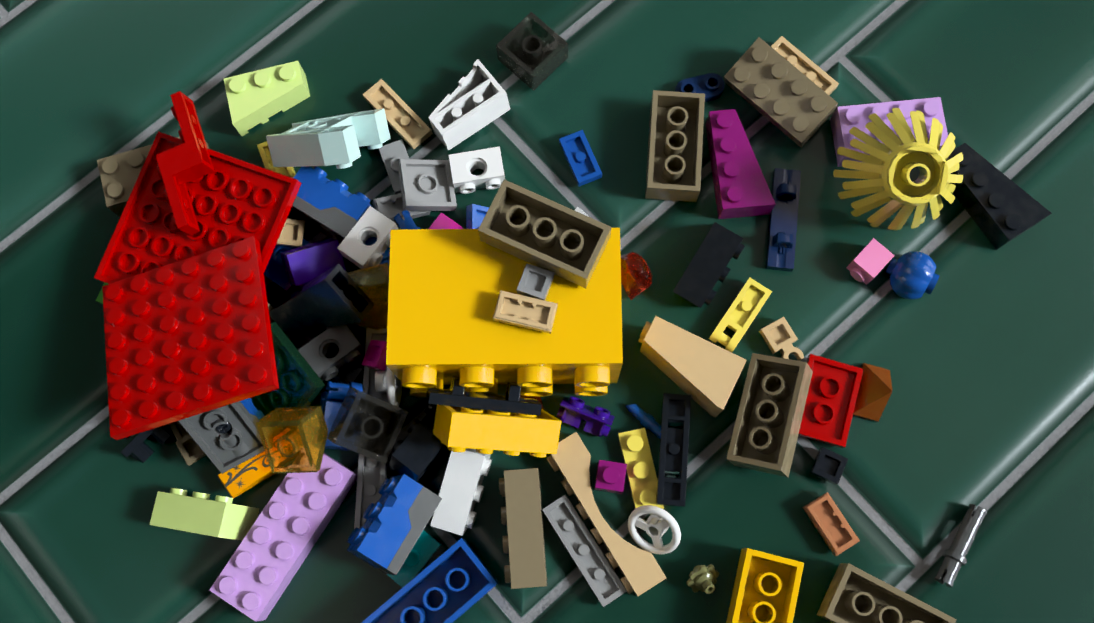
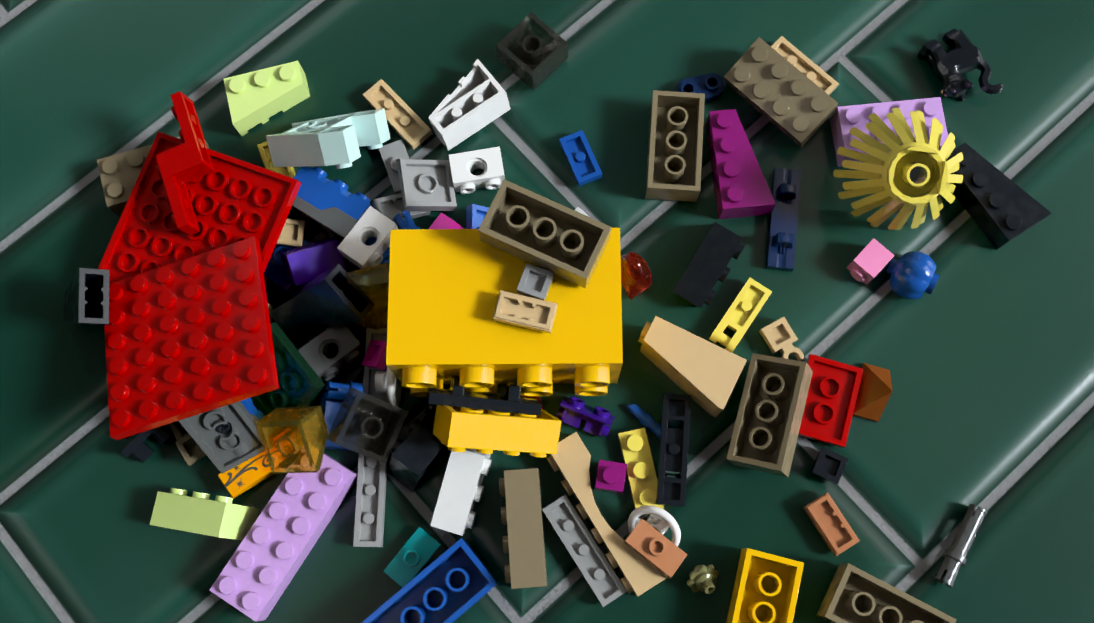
blue piece [347,474,442,575] -> none
none -> black slope [64,268,109,325]
none -> nougat plate [624,519,687,579]
none -> black animal [917,28,1004,101]

